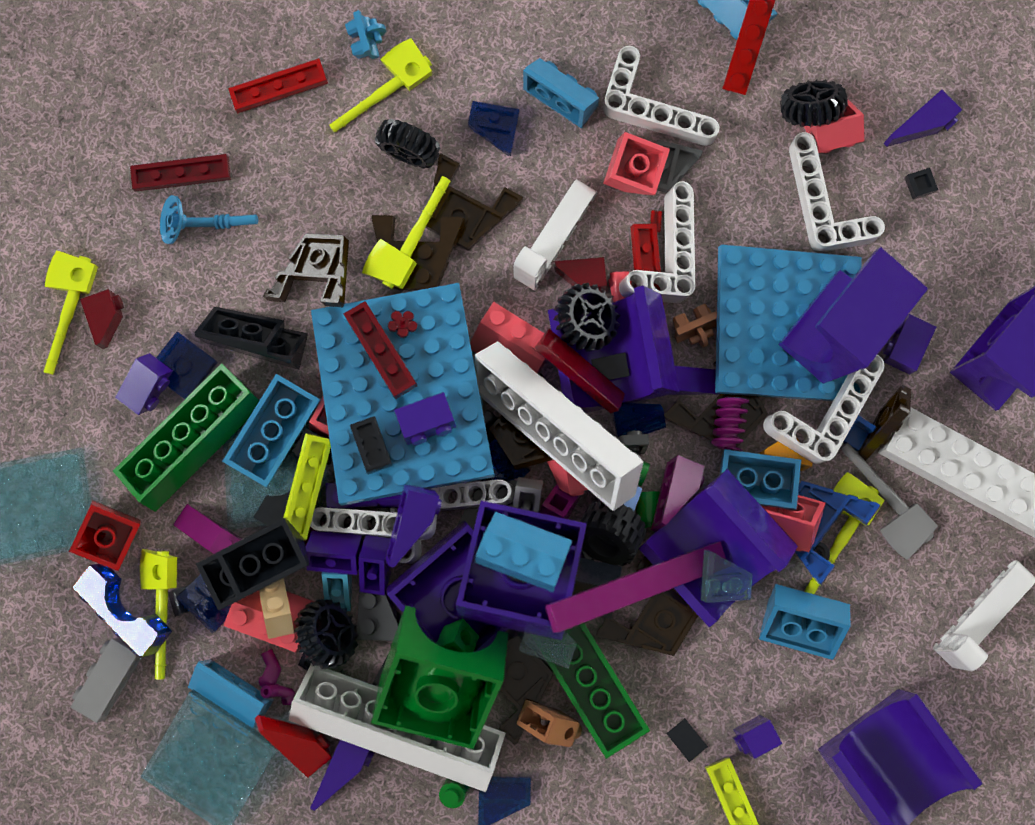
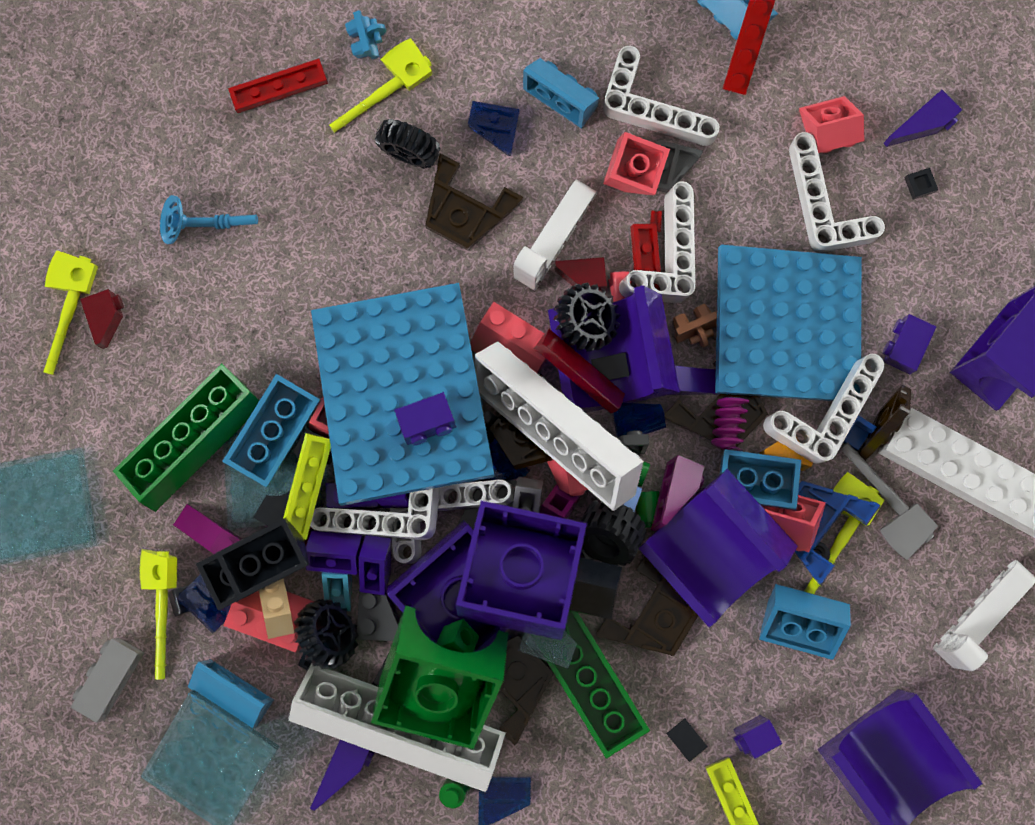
red slope [69,500,141,571] -> none
clear blue arch [73,563,172,658] -> none
brick [115,353,173,415] -> none
dark red plate [130,154,231,192] -> none
clear blue plate [156,331,218,399] -> none
black slope [195,306,308,370] -> none
red slope [255,715,332,778] -> none
magenta arm [258,649,281,687] -> none
magenta arm [260,684,296,705] -> none
dark brown wing [263,233,349,308] -> none
dark red plate [343,301,418,400] -> none
black plate [350,416,393,475] -> none
neon yellow piece [362,176,451,289] -> none
dark brown wing [371,215,465,290] -> none
dark purple slope [385,484,441,567] -> none
dark red plant [388,311,417,338] -> none
dark azure slope [476,512,572,592] -> none
nougat torso [517,700,582,747] -> none
magenta tile [545,542,728,633] -> none
clear light blue wing [701,550,753,603] -> none
dark purple piece [778,247,928,384] -> none
black gear [780,79,848,128] -> none

